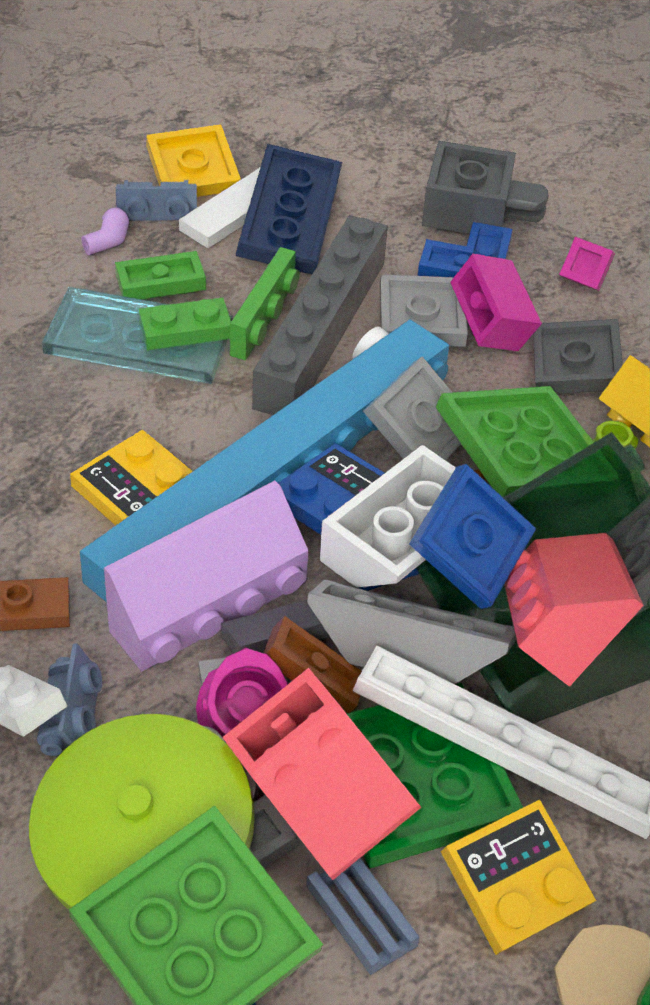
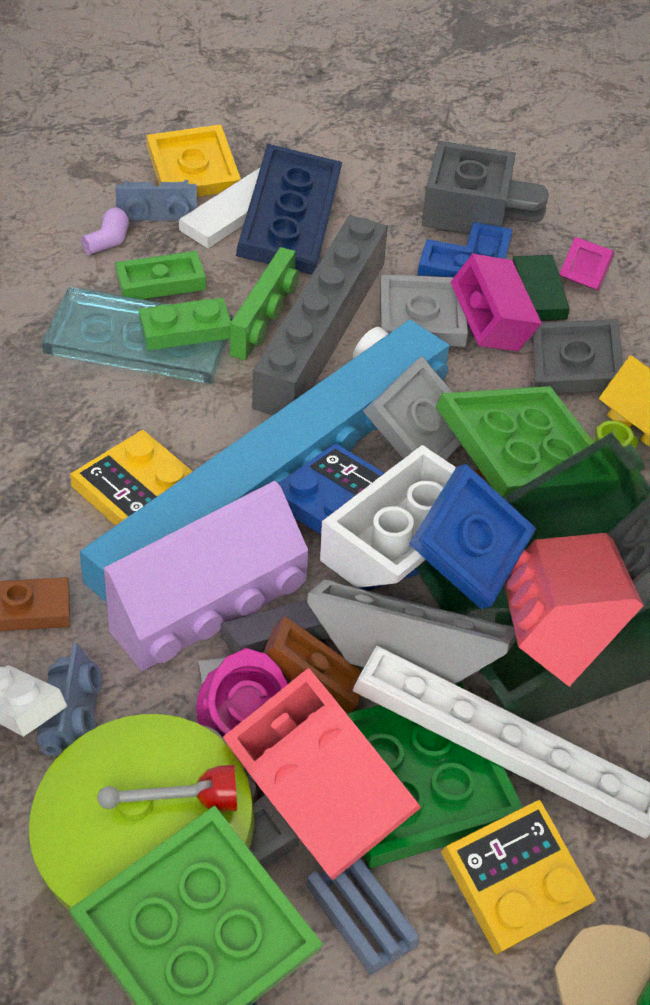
none -> hinge [97,765,237,812]
none -> dark green tile [512,255,570,321]

